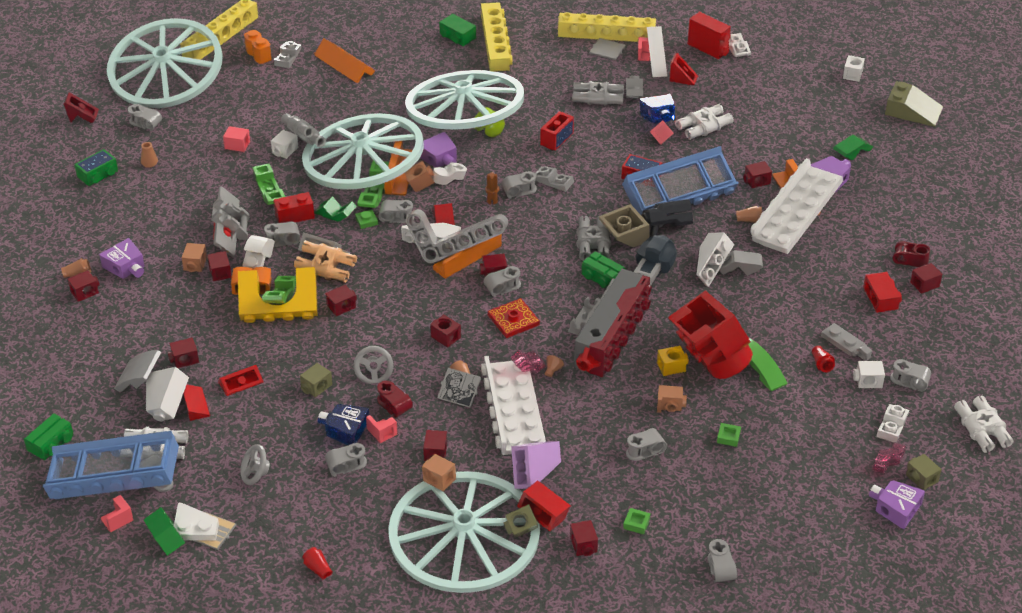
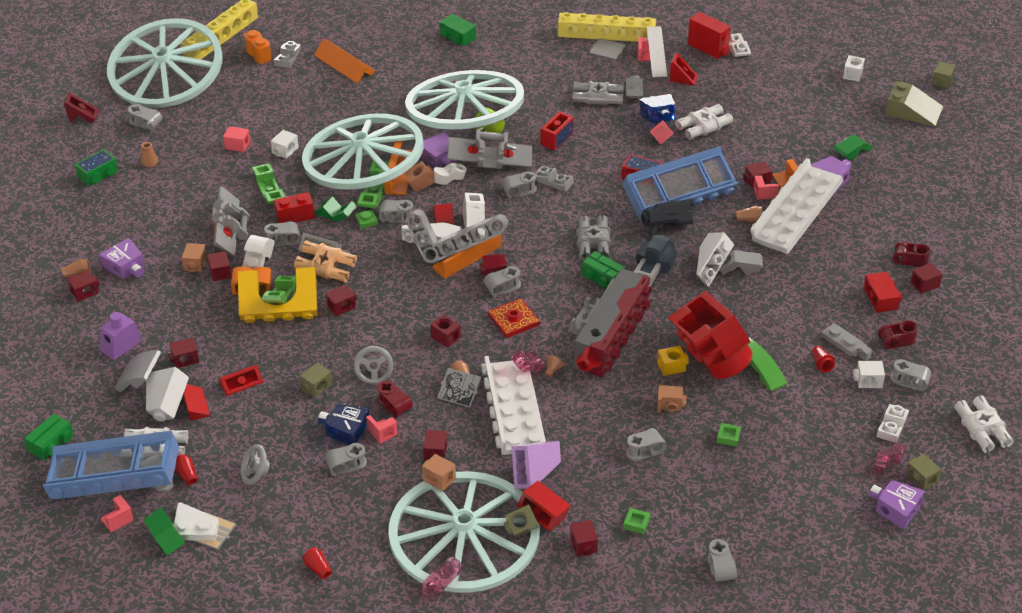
light grey pin [281,113,326,147] -> none
light yellow brick [481,3,513,71] -> none
dark orange axle [485,172,499,204] -> none
dark tan slope [599,204,649,248] -> none
none -> medium lavender torso [100,312,142,360]
none -> red cone [174,454,198,486]
none -> clear pink piece [422,557,462,598]
none -> light grey piece [448,129,532,169]
none -> white slope [462,193,485,240]
none -> coral panel [753,176,779,200]
none -> dark red piece [877,320,918,350]
none -> olive brick [932,61,956,88]

